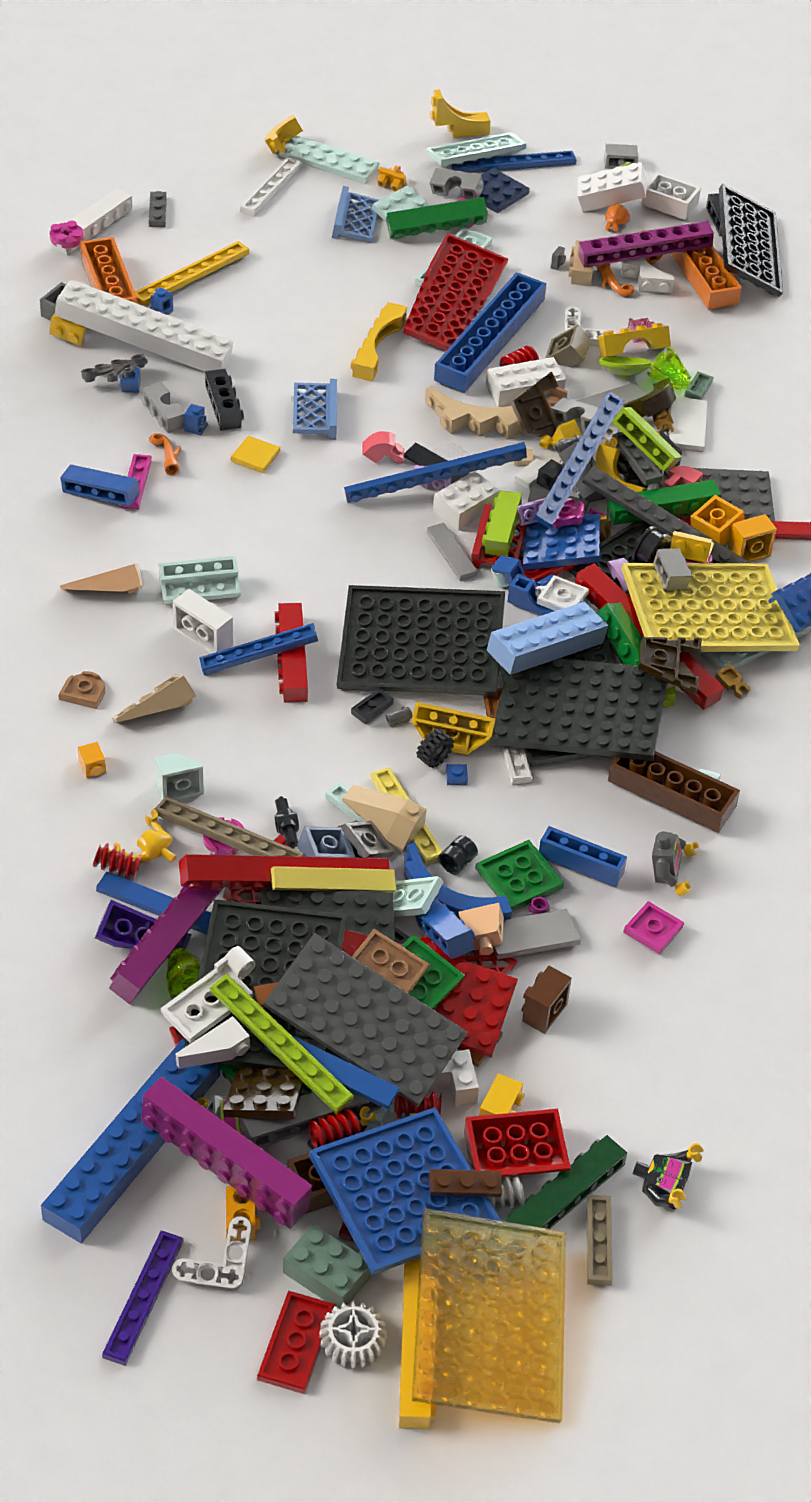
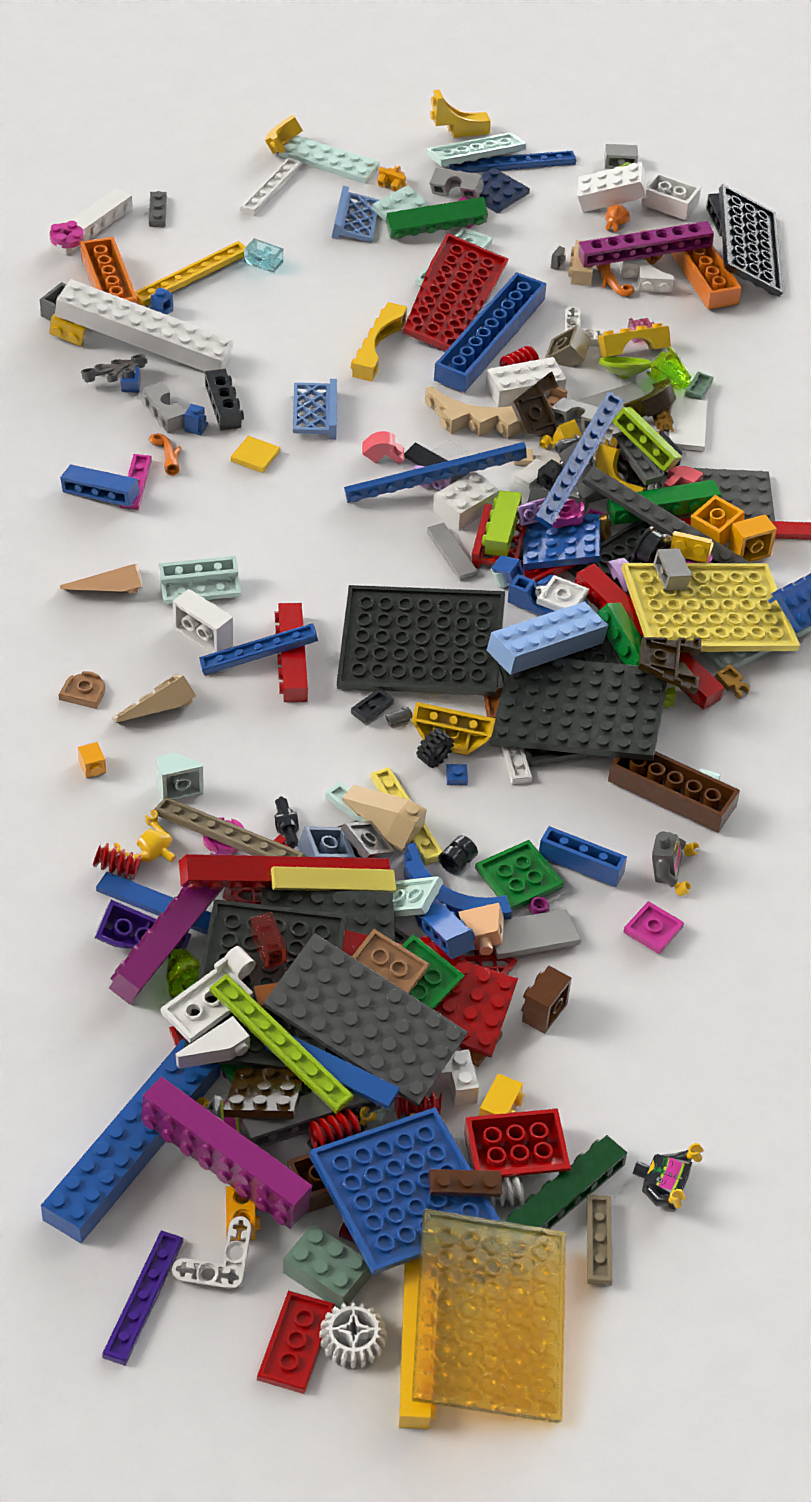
none -> clear light blue brick [244,238,283,273]
none -> clear red brick [250,911,287,968]

